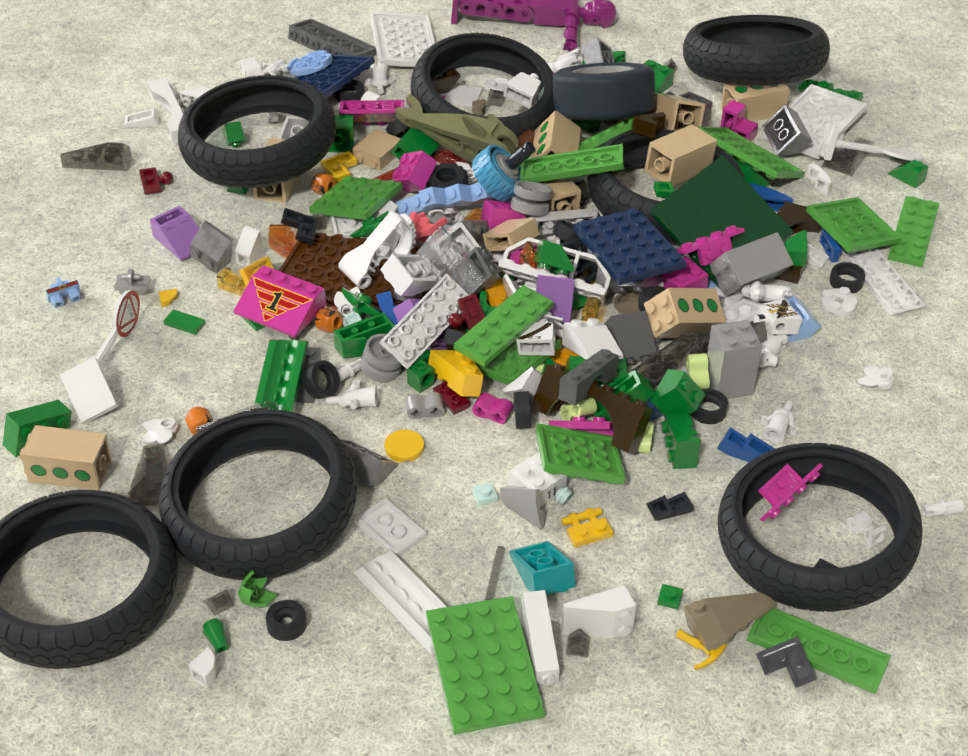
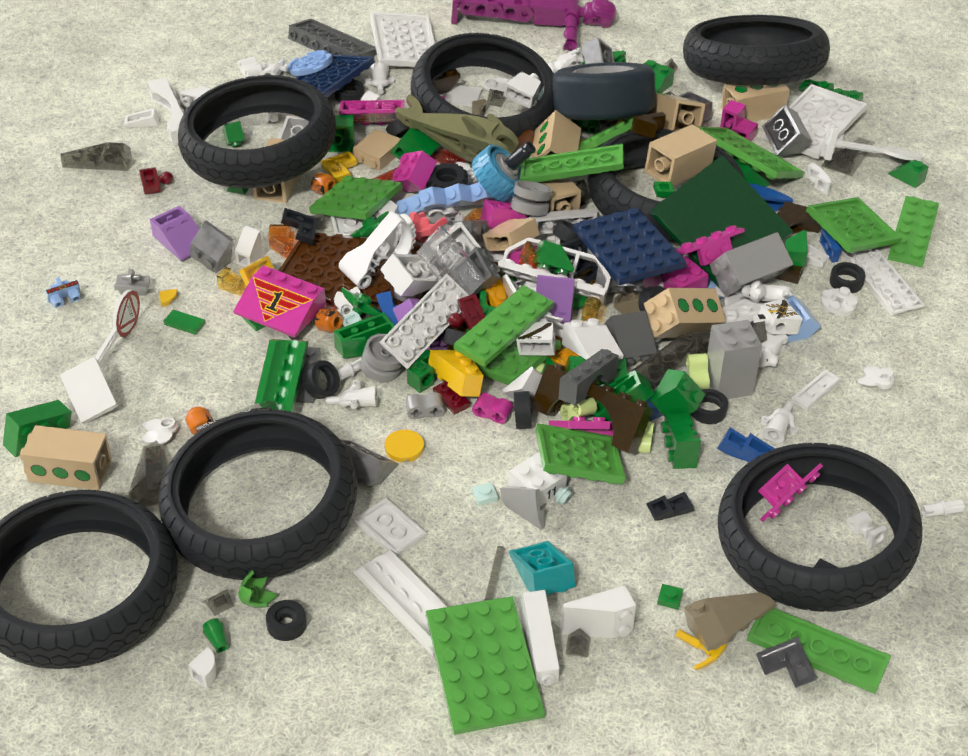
yellow plate [561,507,614,548] -> none
none -> white tile [791,369,841,411]

